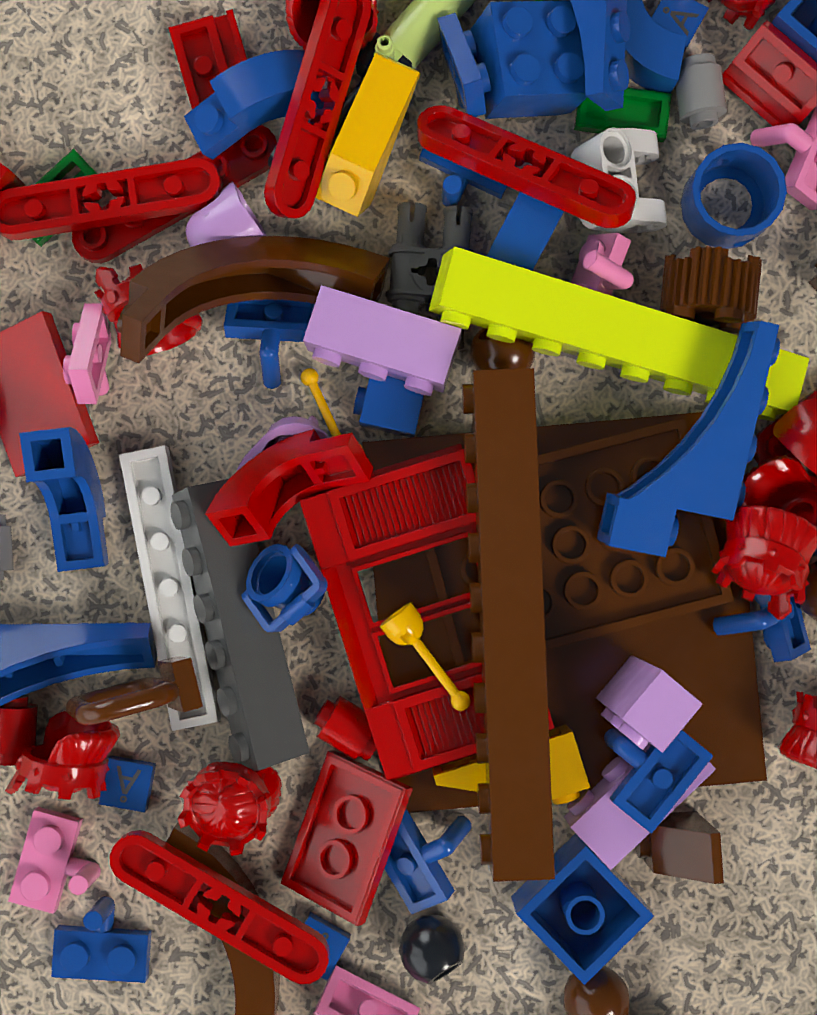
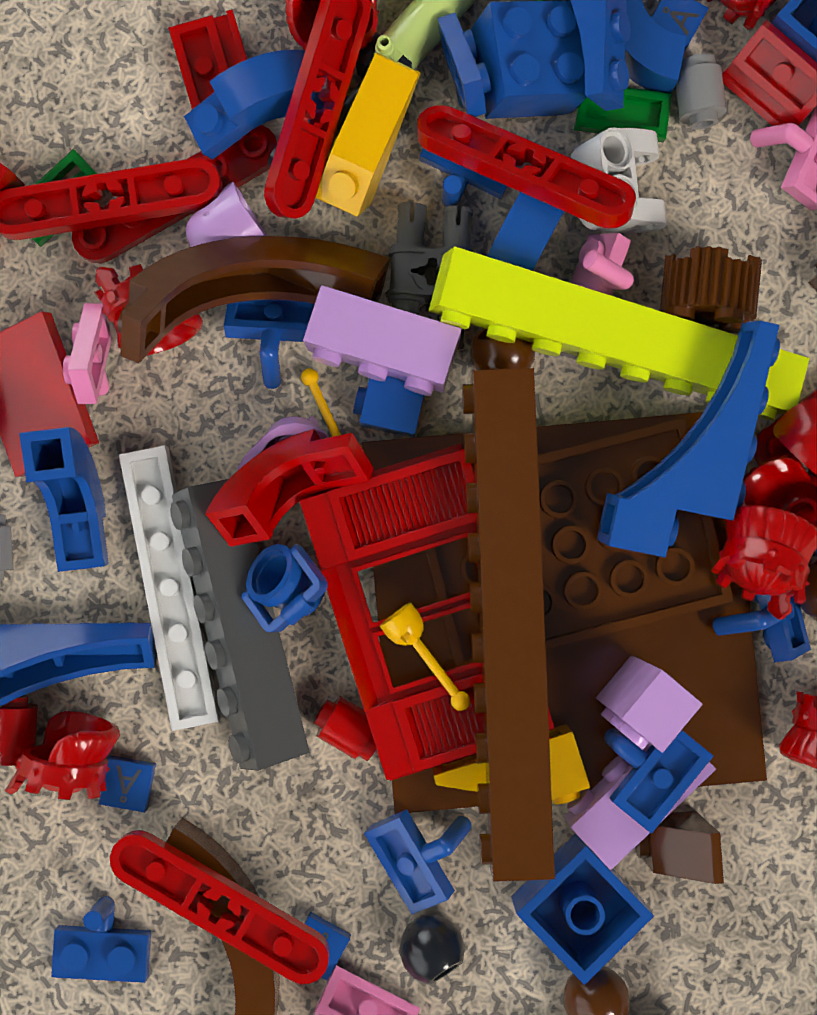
bright pink plate [8,807,101,914] -> none
reddish brown bar [66,656,203,725] -> none
red hair [177,761,282,856] -> none
red tile [281,751,413,926] -> none
blue piece [680,143,787,249] -> none

